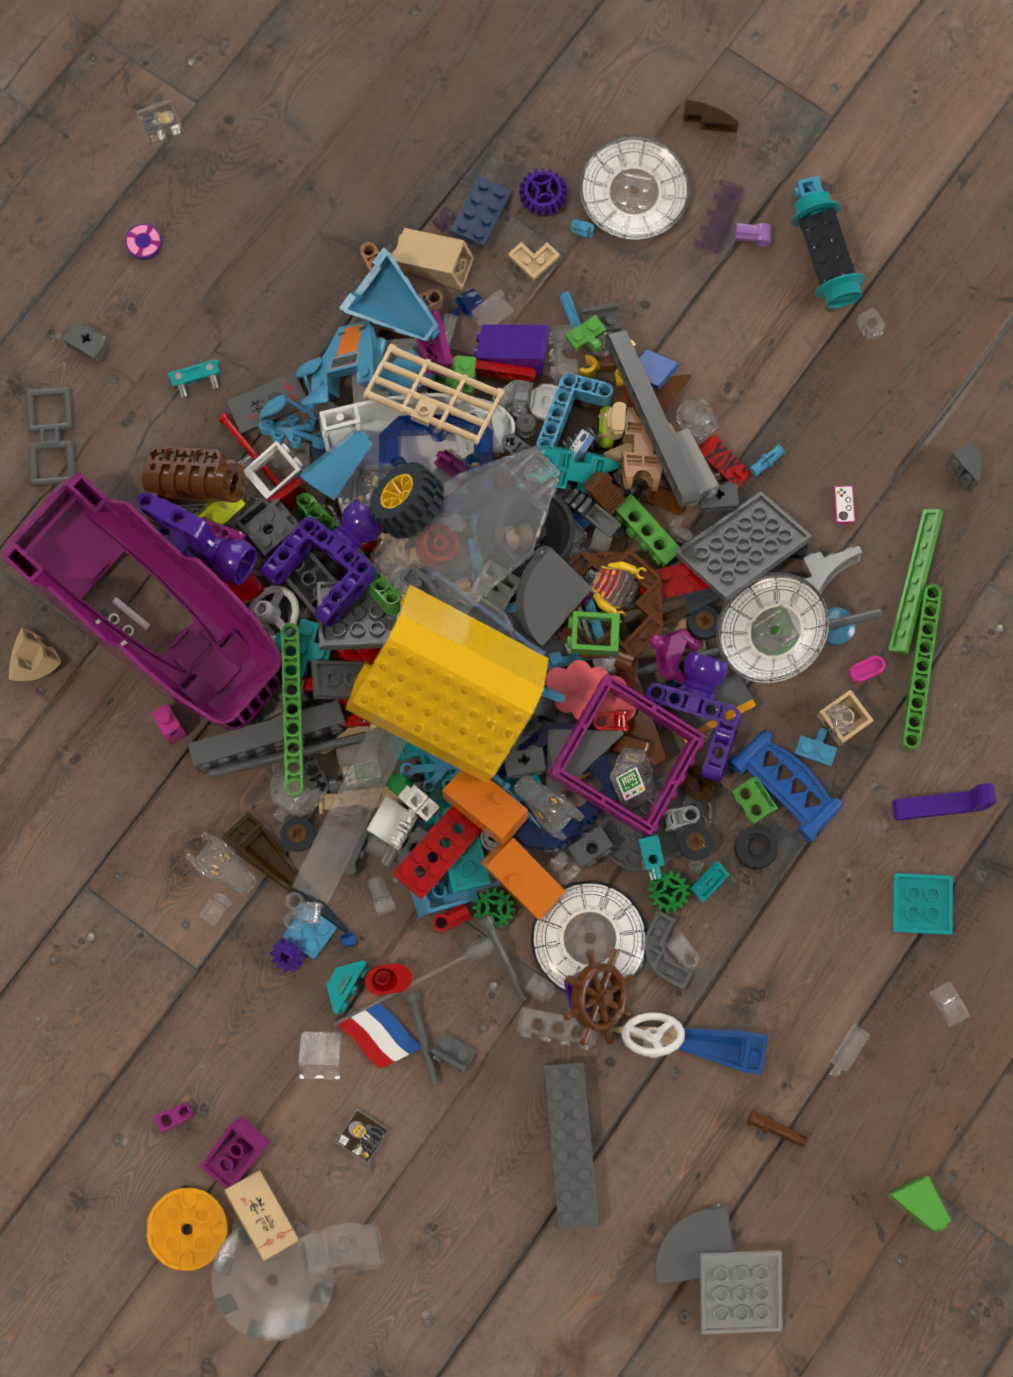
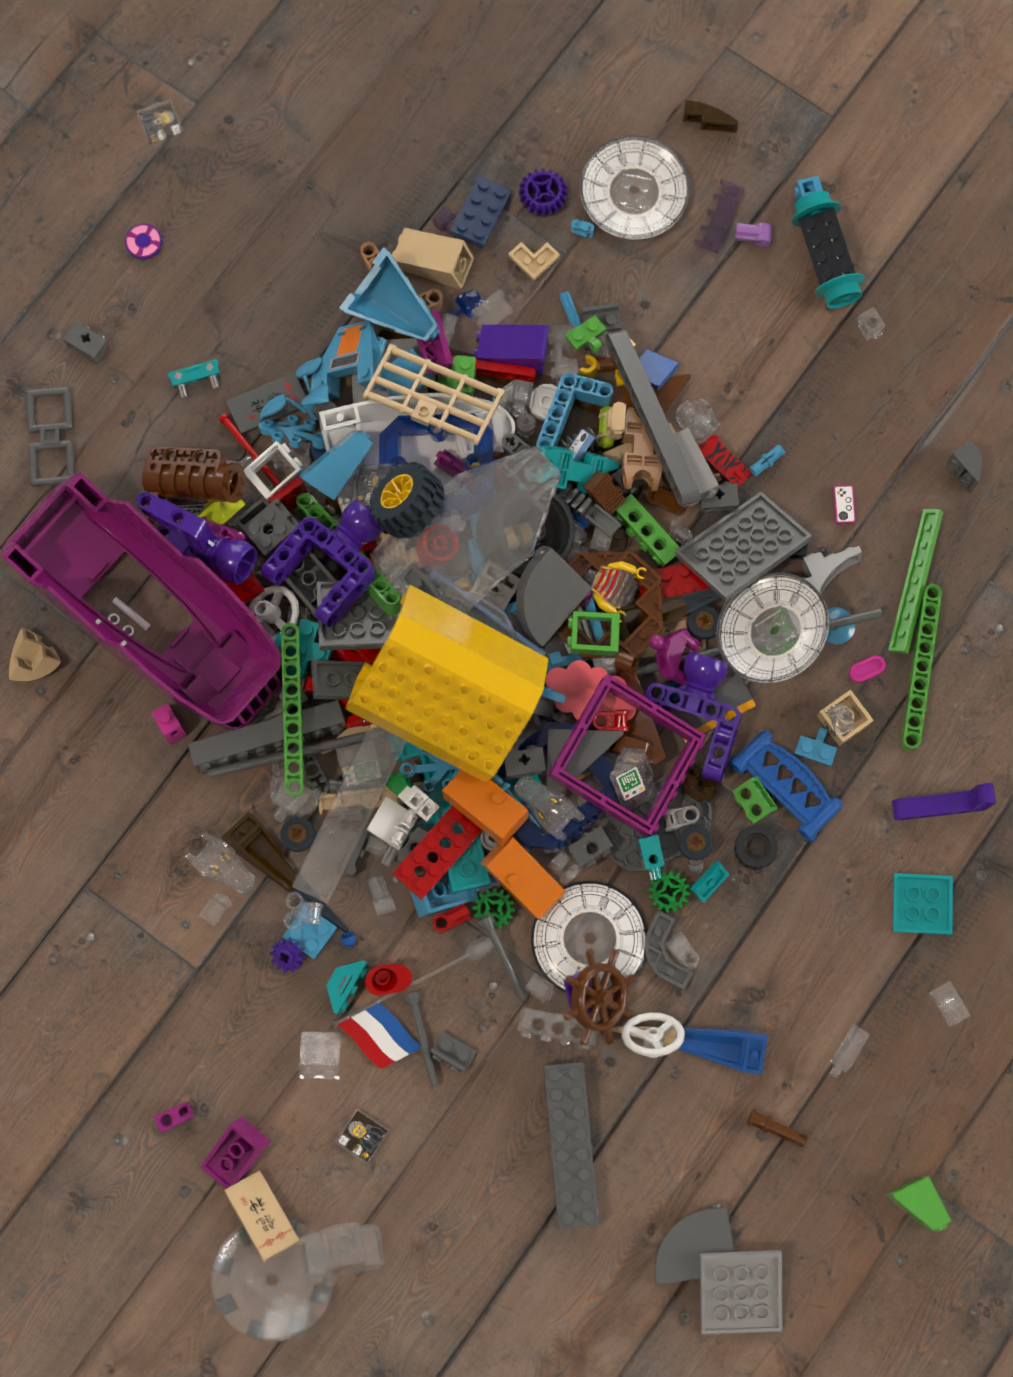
light orange plate [147,1188,228,1271] -> none

